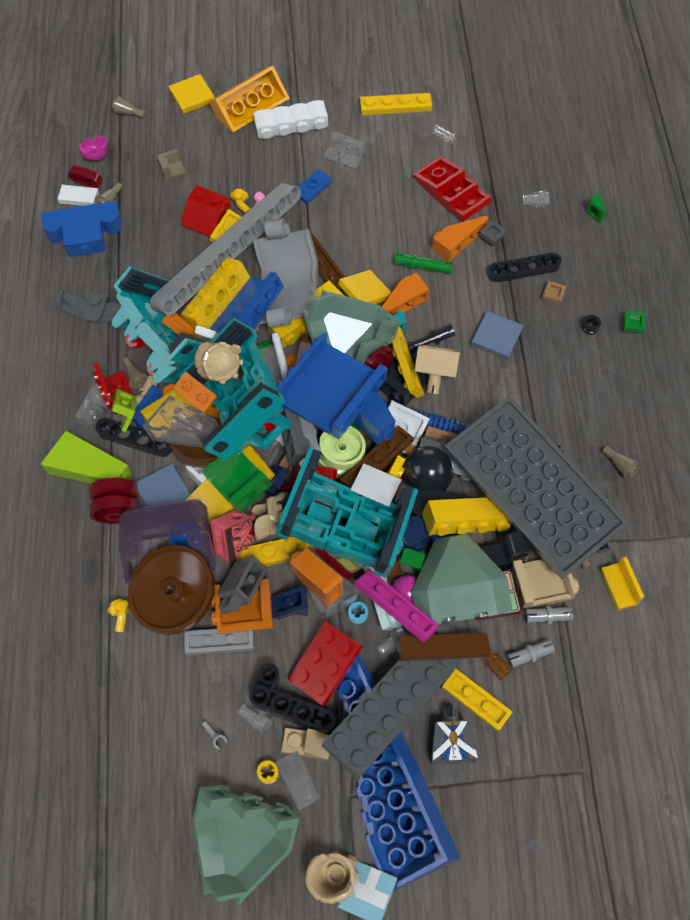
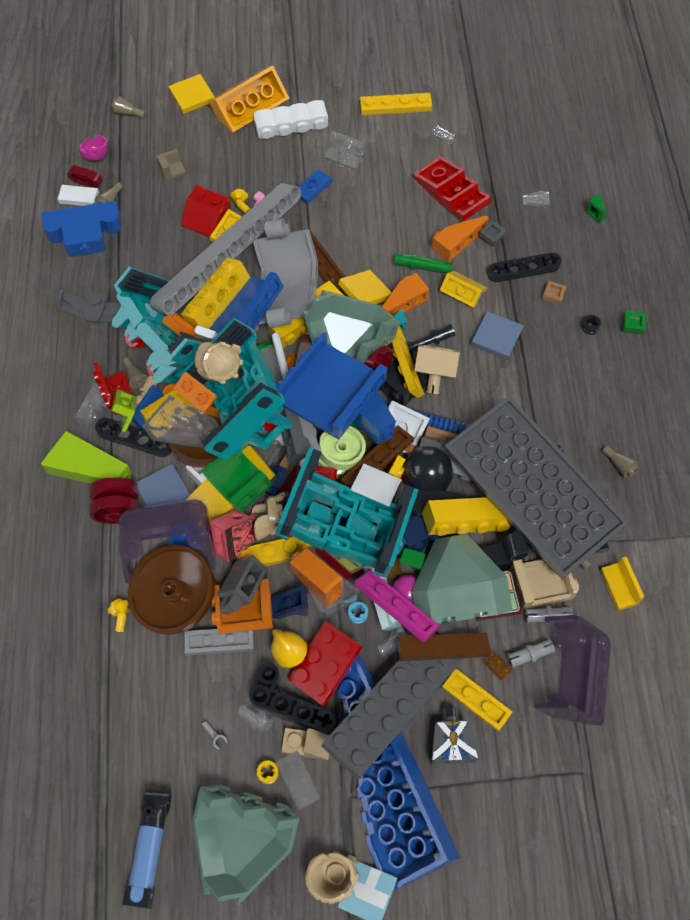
none -> piece [122,788,172,909]
none -> yellow piece [271,629,307,668]
none -> yellow panel [440,271,487,308]
none -> clear purple windscreen [534,615,611,725]

